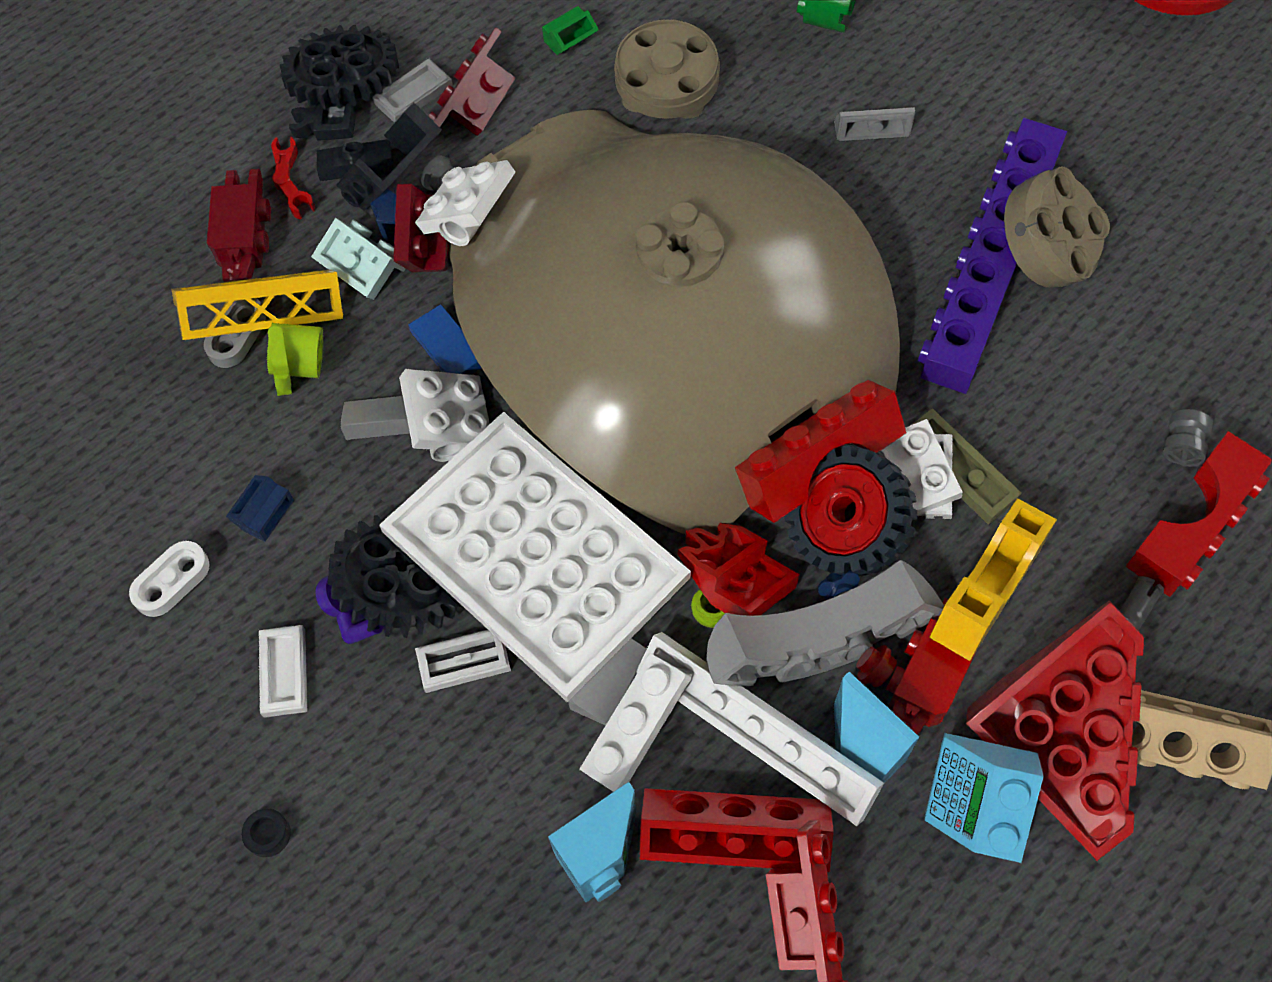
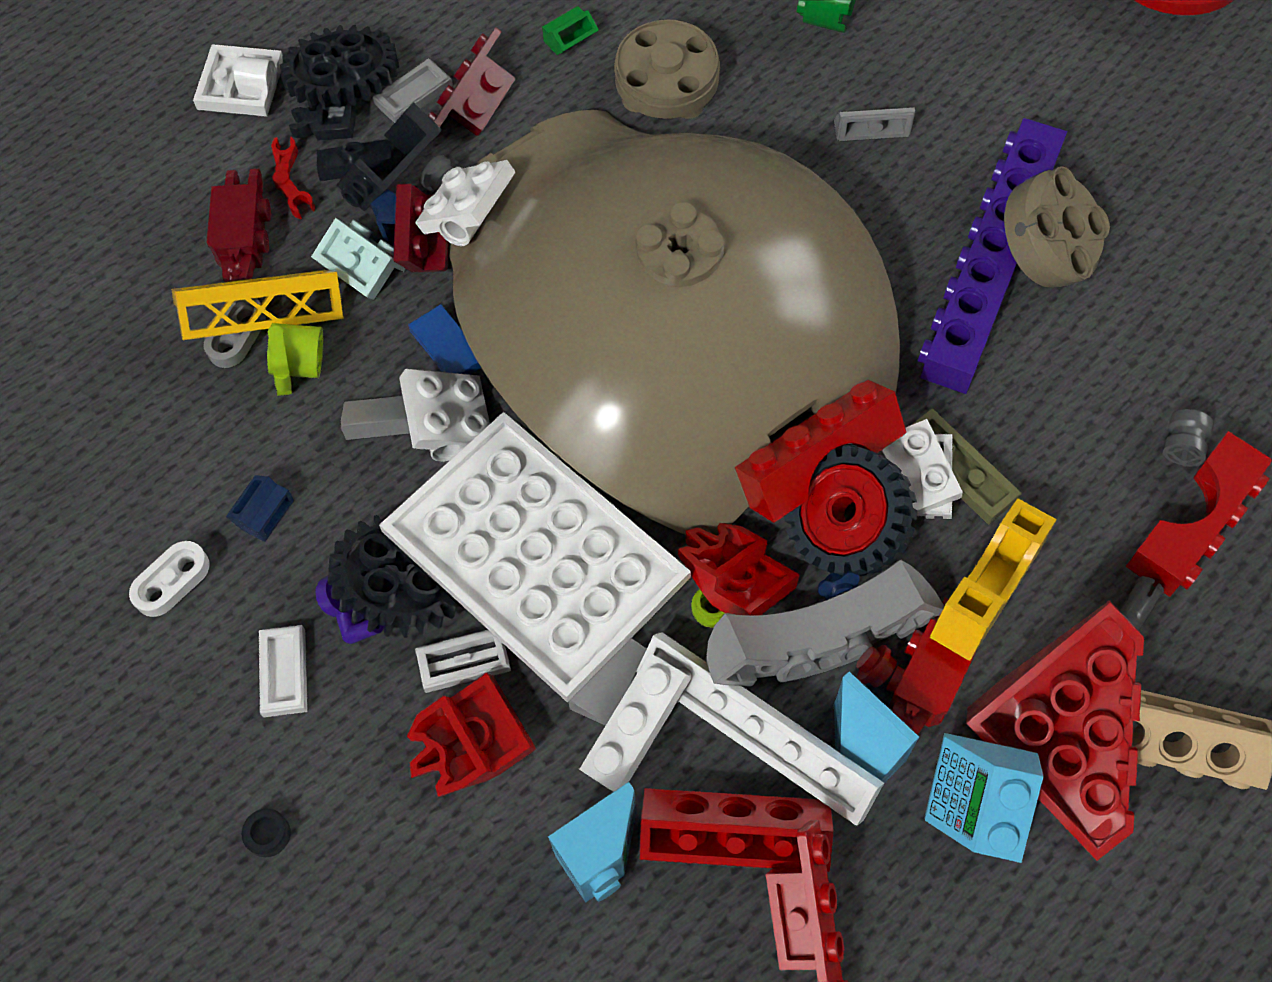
none -> white plate [193,44,284,116]
none -> red plate [407,673,536,797]

